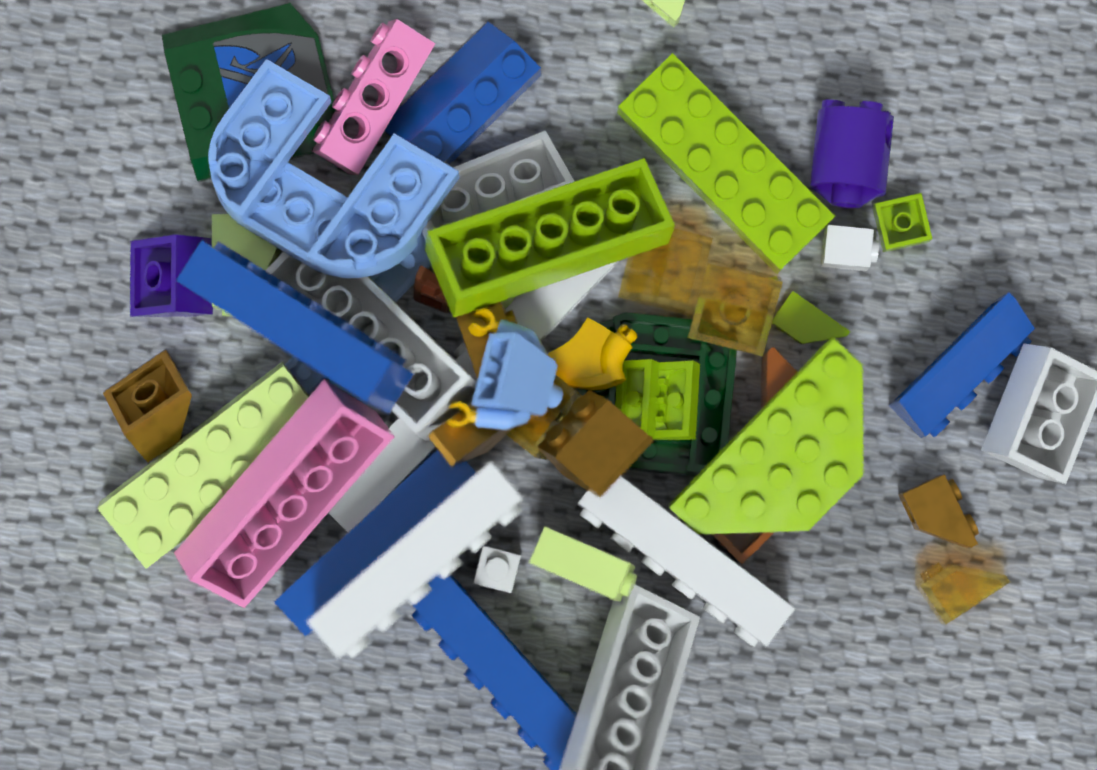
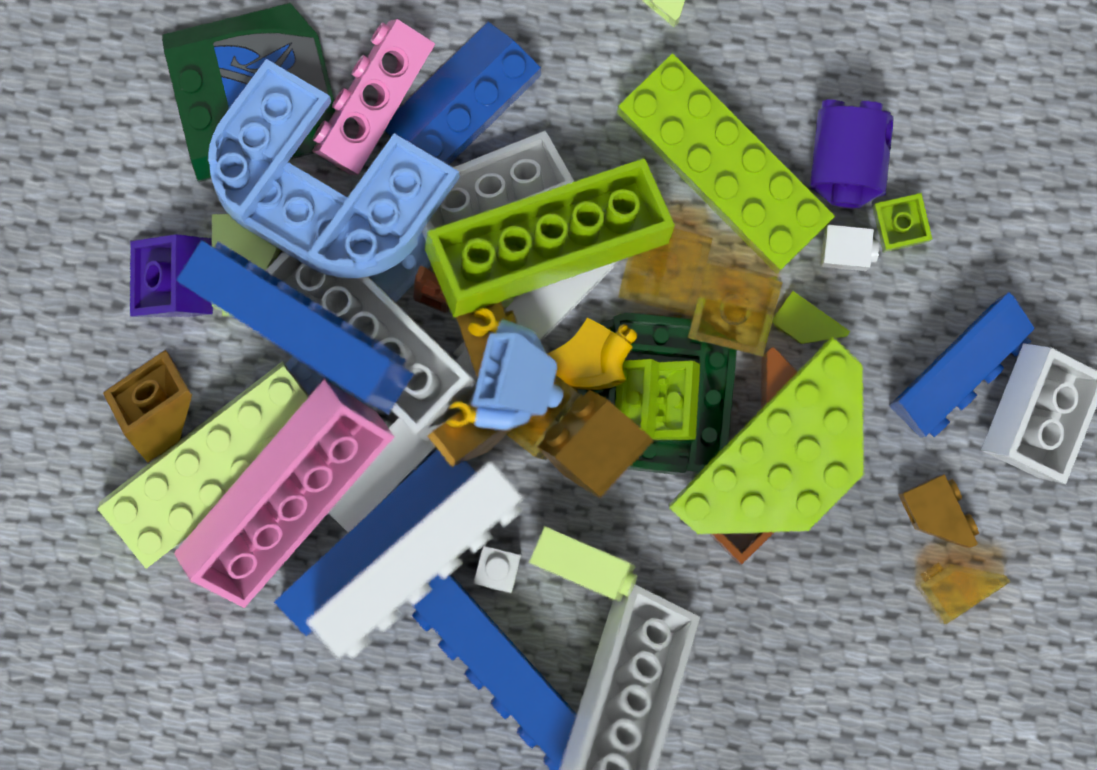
white brick [578,476,795,647] -> none

